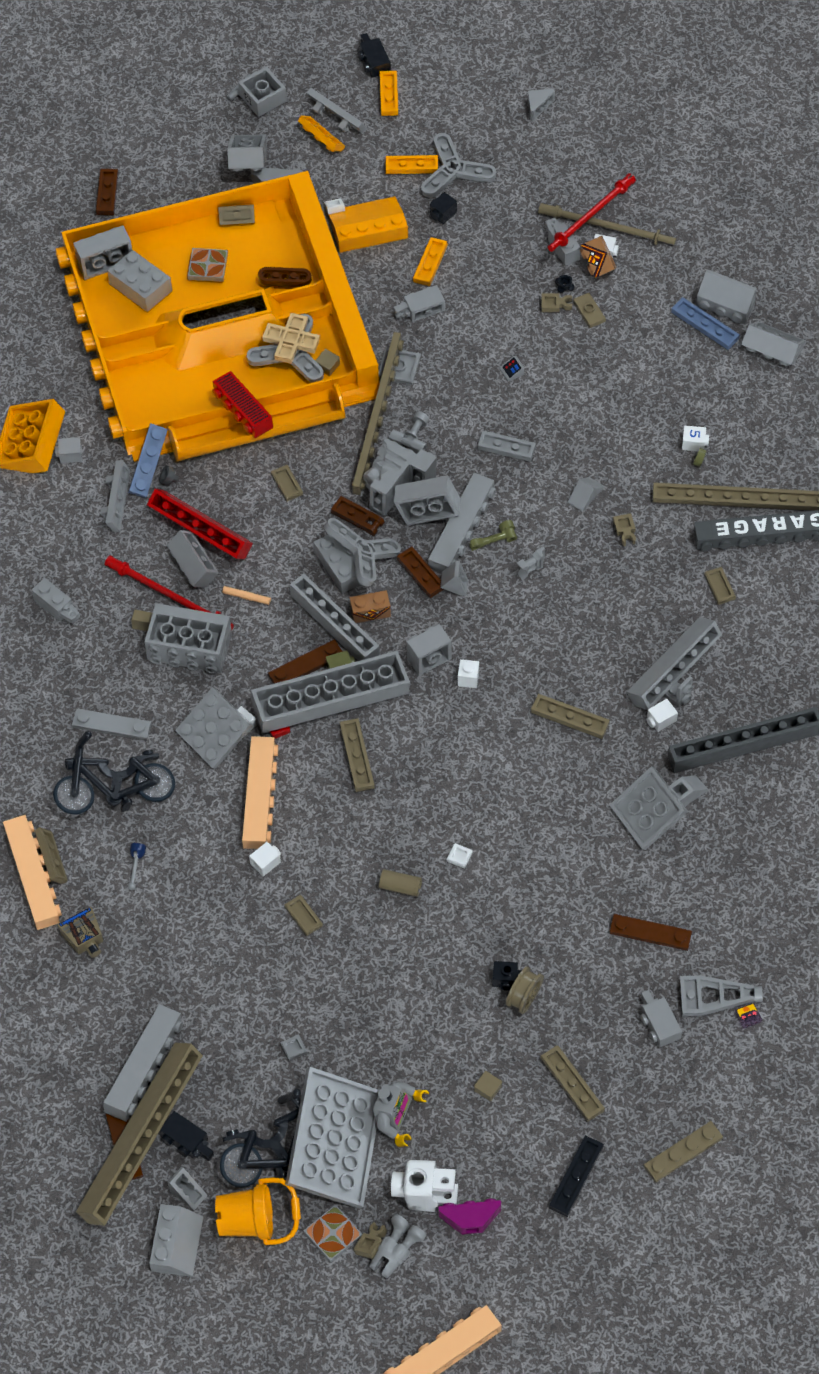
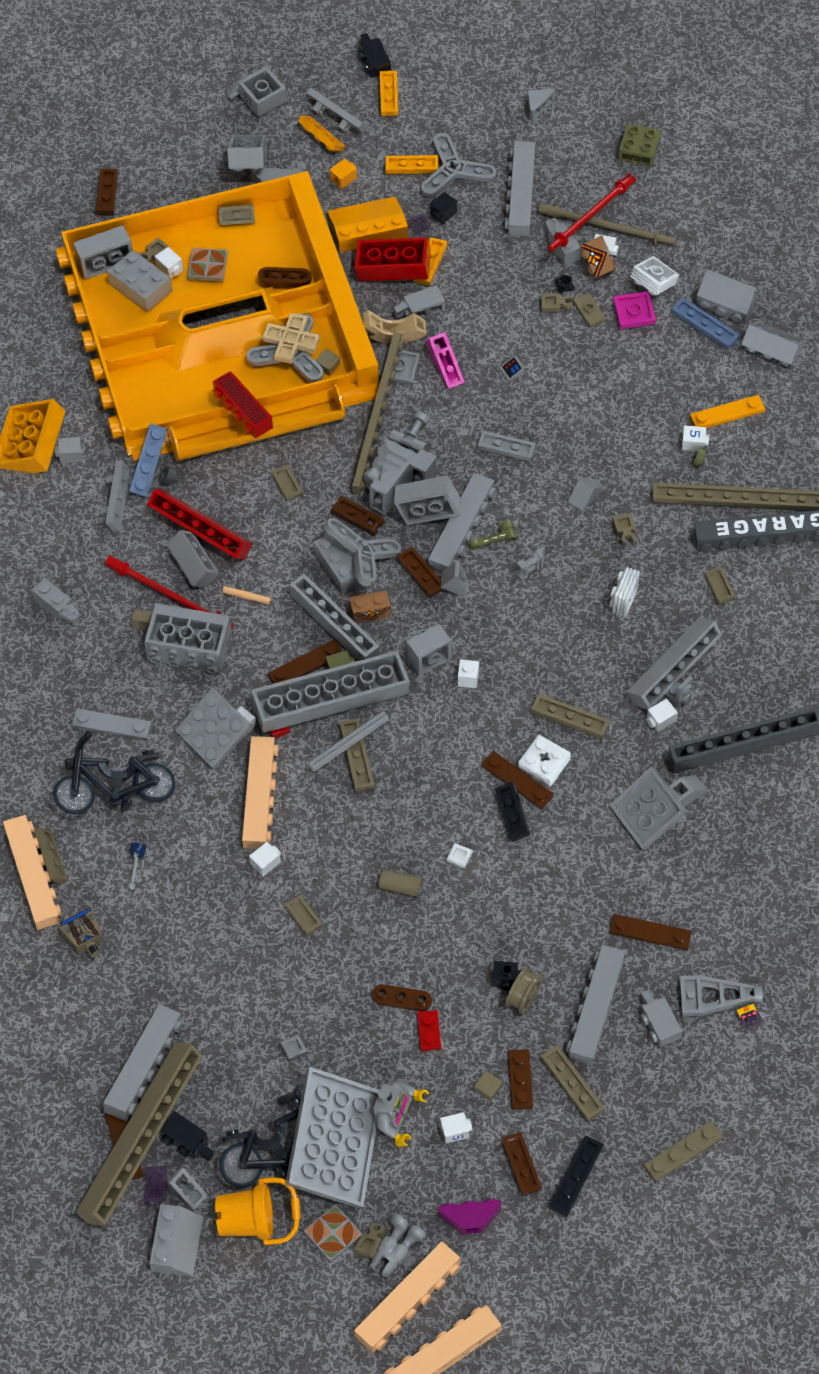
white tile [324,199,345,215] -> none
white piece [391,1160,458,1212] -> none
none -> dark tan plate [139,238,170,263]
none -> clear purple bracket [144,1166,168,1205]
none -> white brick [155,247,183,279]
none -> light grey axle [308,711,389,772]
none -> light orange brick [329,158,357,189]
none -> light nougat brick [354,1241,460,1353]
none -> red brick [355,237,431,282]
none -> tan arch [363,310,427,343]
none -> reddish brown plate [372,984,432,1012]
none -> clear purple tile [407,213,431,235]
none -> red plate [417,1010,441,1052]
none -> dark pink slope [425,332,465,389]
none -> white brick [440,1112,472,1144]
none -> reddish brown plate [481,750,554,810]
none -> black plate [495,781,530,842]
none -> reddish brown plate [502,1132,542,1196]
none -> light grey brick [505,141,535,236]
none -> reddish brown plate [509,1049,533,1110]
none -> white brick [518,735,571,787]
none -> light grey brick [566,945,626,1065]
none -> white brick [609,567,640,618]
none -> dark pink plate [613,291,656,329]
none -> olive brick [619,123,661,167]
none -> white brick [630,256,679,295]
none -> light orange plate [690,395,765,428]

